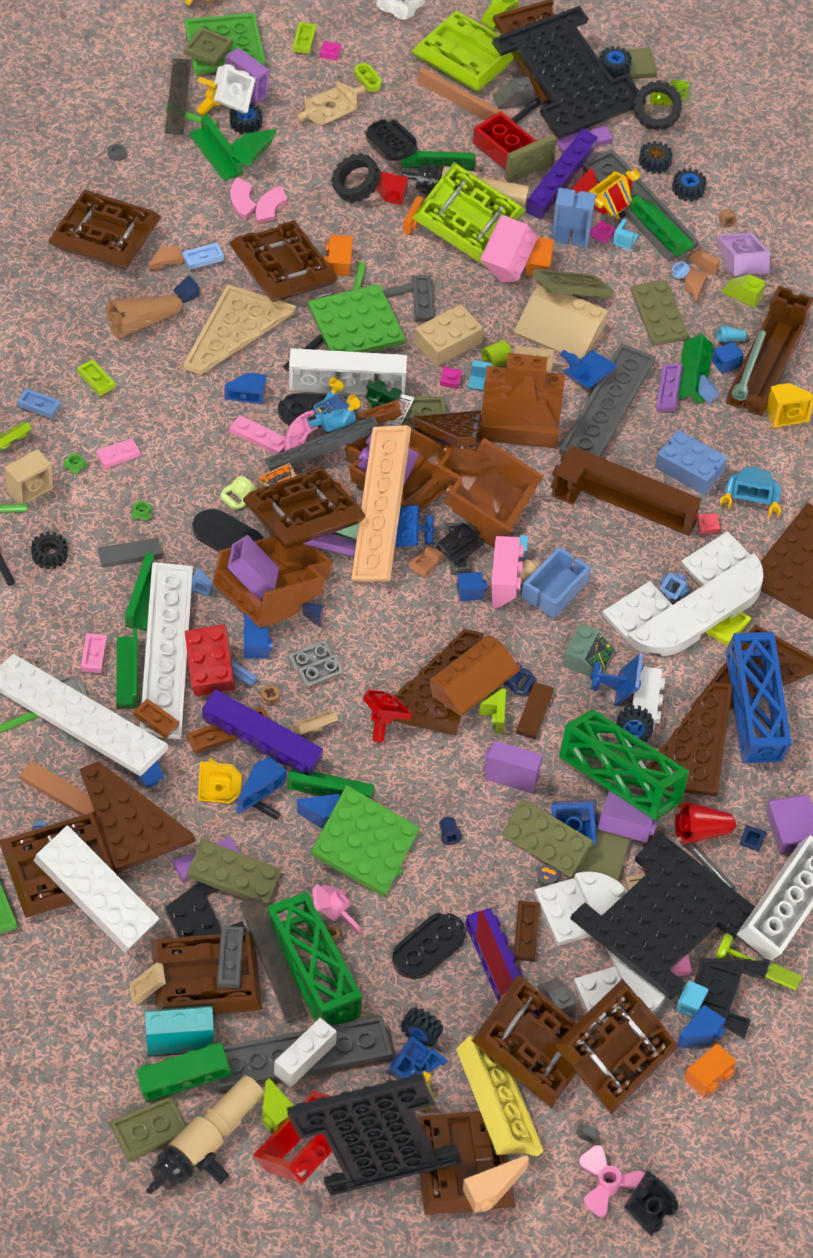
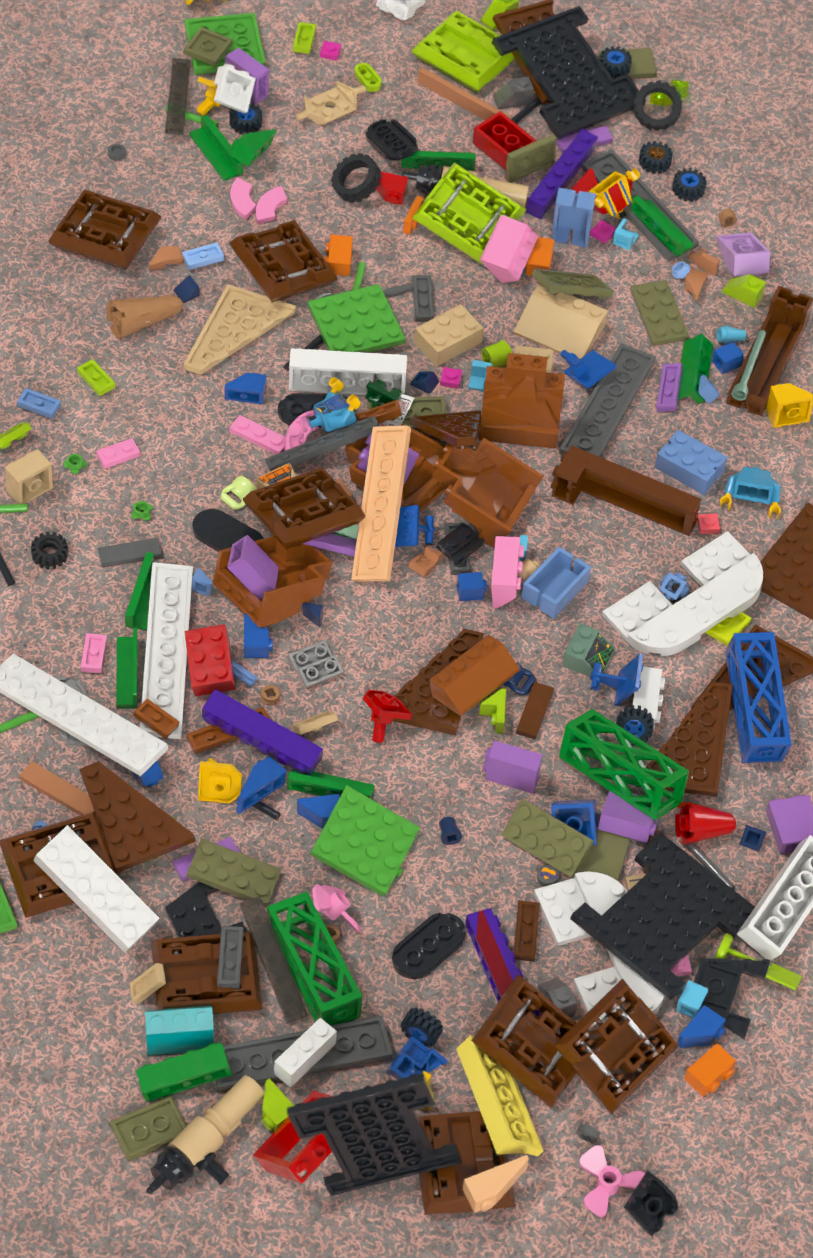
none -> dark blue slope [410,371,439,394]

